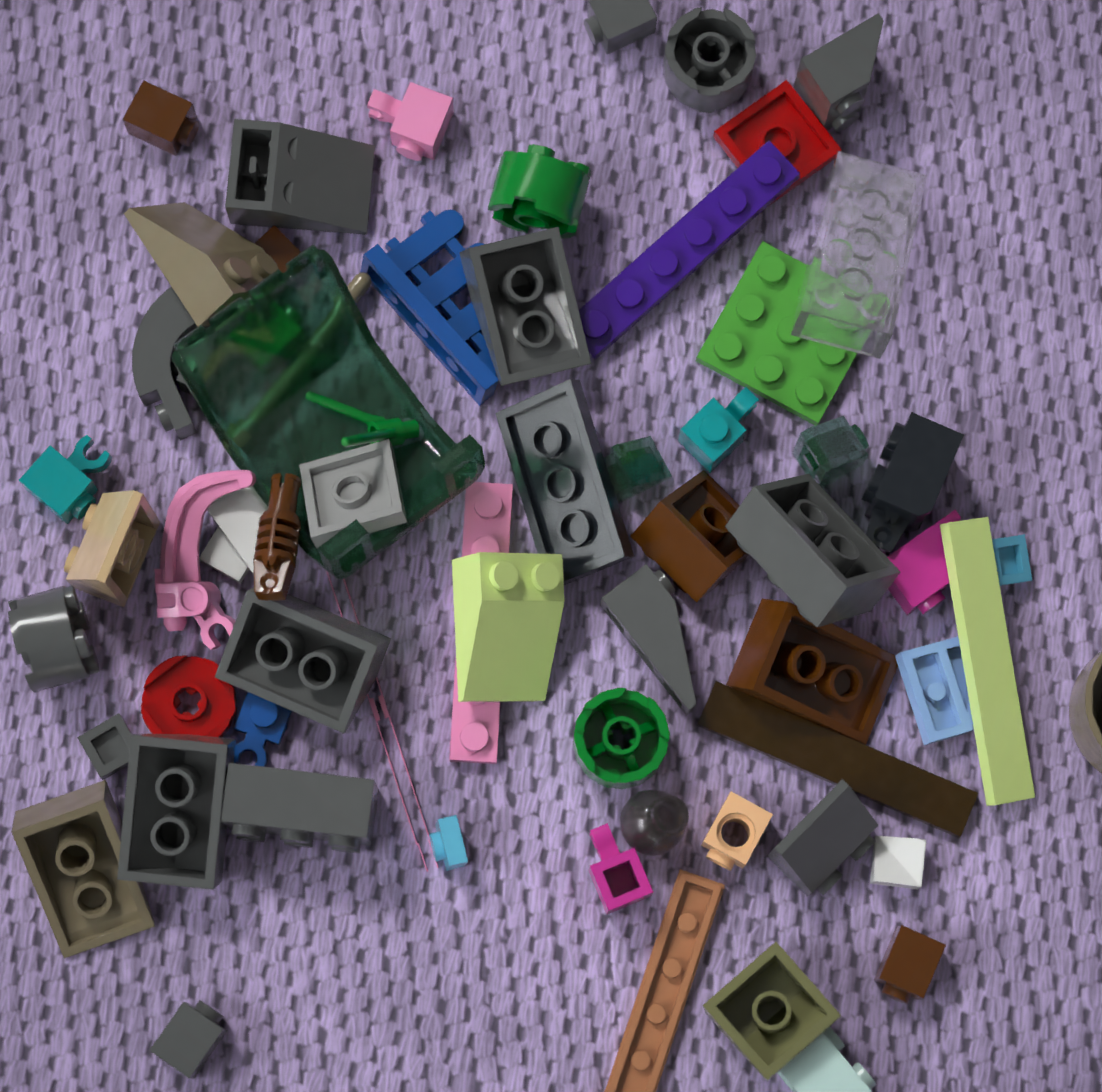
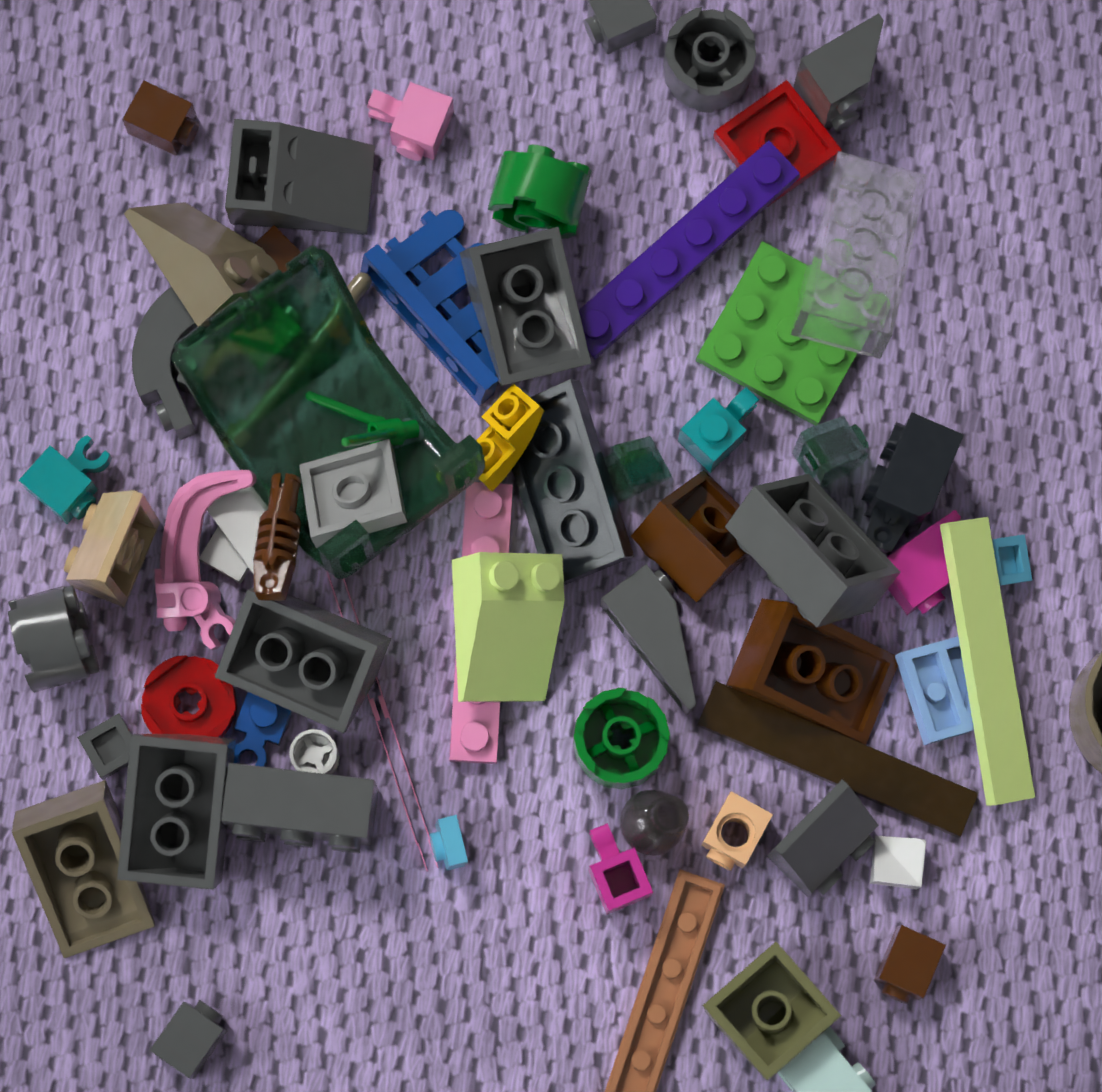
none -> white wheel [289,729,340,775]
none -> yellow slope [458,383,544,492]

